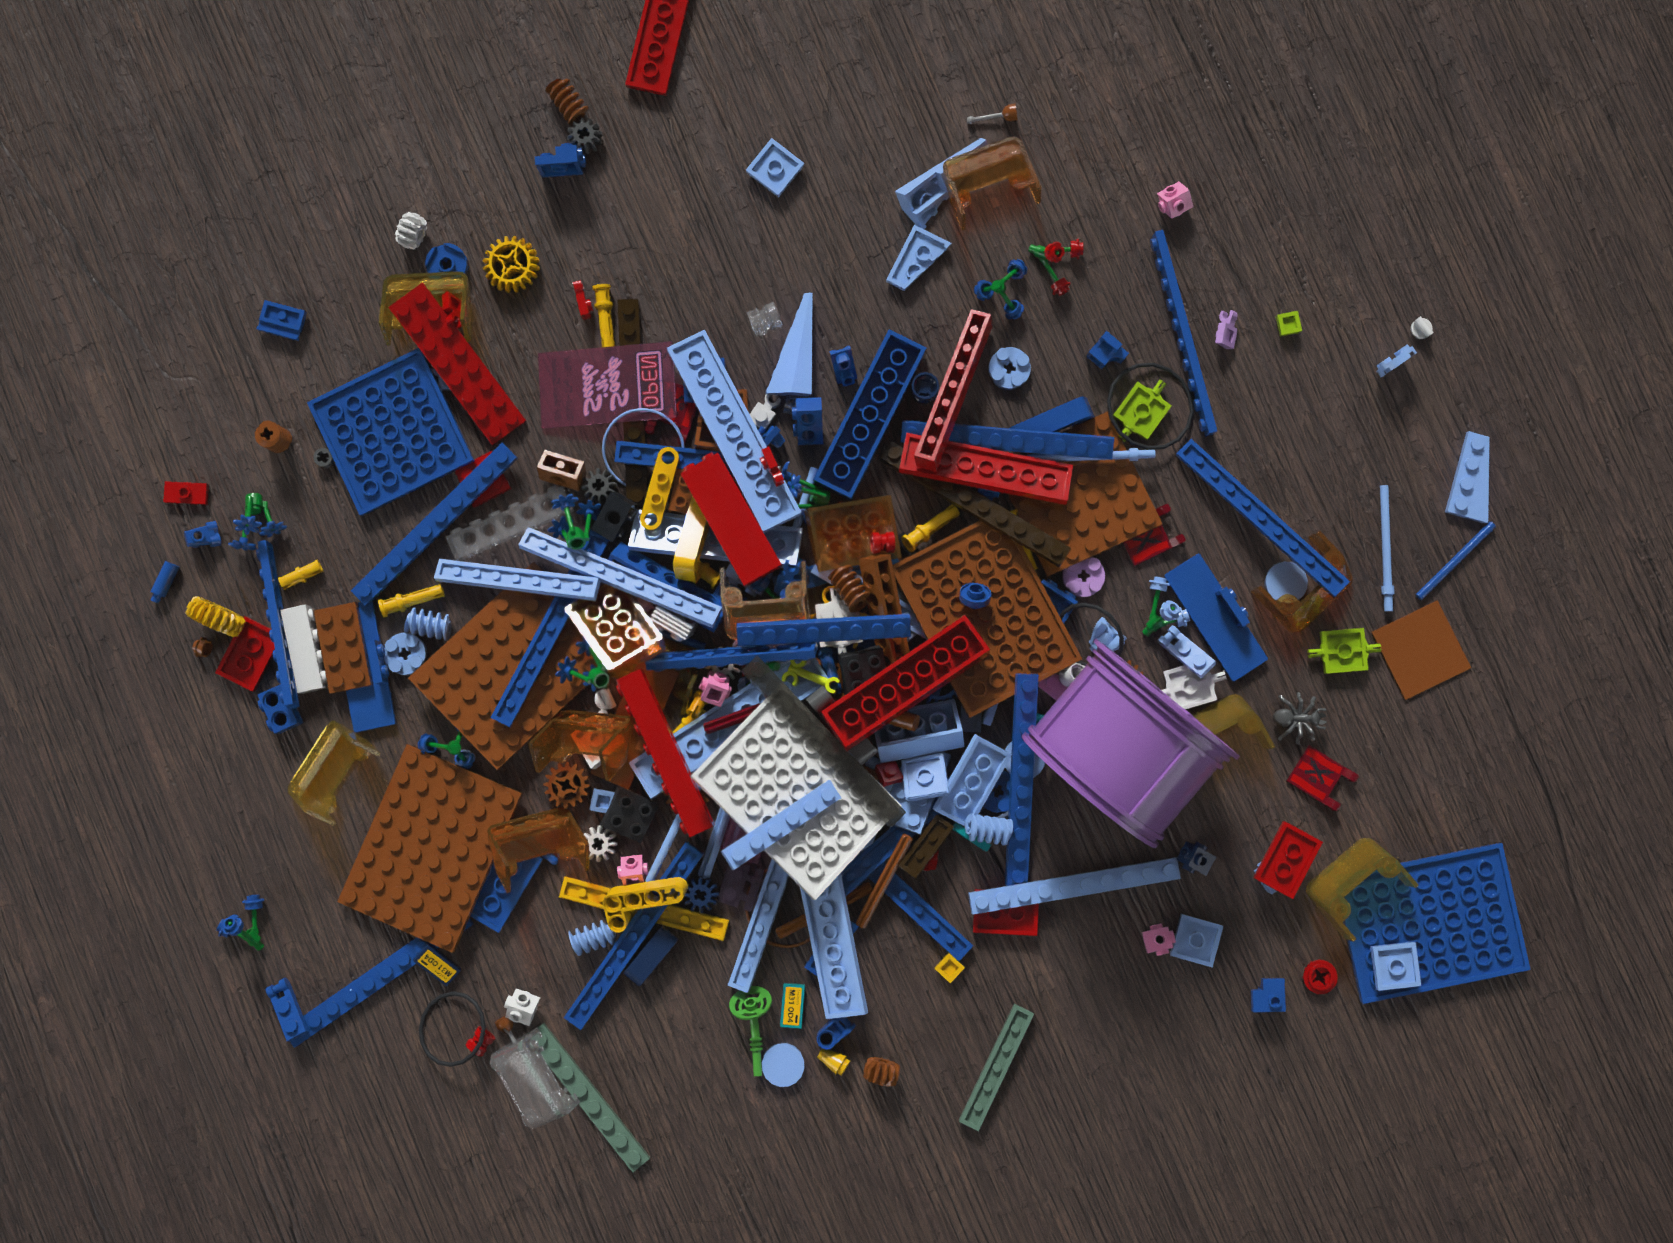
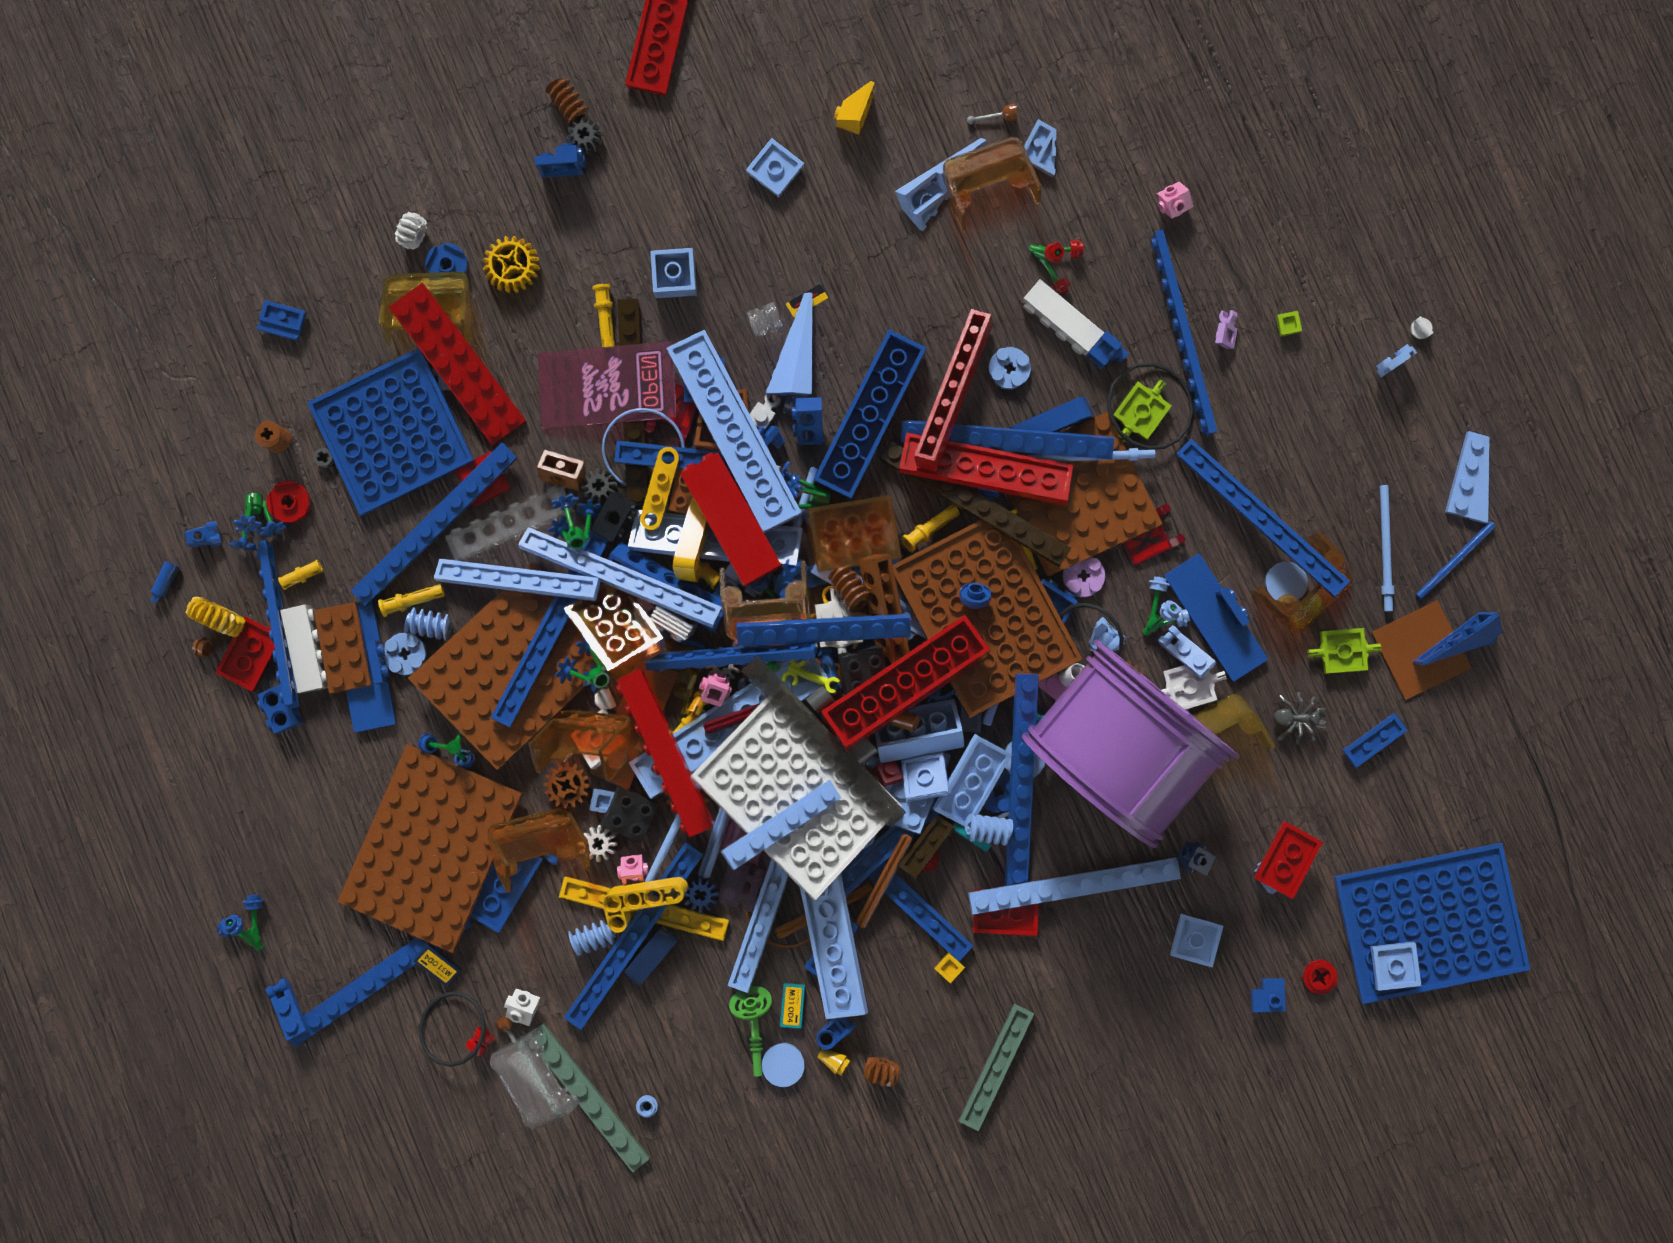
red plate [163,481,209,505] -> none
clear yellow windscreen [288,720,381,826] -> none
red plate [442,291,464,329] -> none
red plate [573,280,593,320] -> none
red plate [759,447,784,487] -> none
blue hips [829,345,858,386] -> none
red wheel [870,532,895,554] -> none
light blue wing [886,225,952,291] -> none
dark blue wheel [911,372,939,405] -> none
blue plant [974,259,1027,319] -> none
bright pink brick [1142,923,1176,956] -> none
flag [1286,745,1359,811] -> none
clear yellow windscreen [1306,838,1419,942] -> none
none -> red plate [266,480,311,523]
none -> light blue plate [636,1095,658,1118]
none -> light blue brick [650,248,697,298]
none -> sticker [786,284,828,318]
none -> yellow slope [834,81,875,135]
none -> light blue wing [1018,119,1056,177]
none -> white brick [1022,279,1104,356]
none -> blue plate [1342,713,1408,768]
none -> blue wedge [1413,612,1503,666]

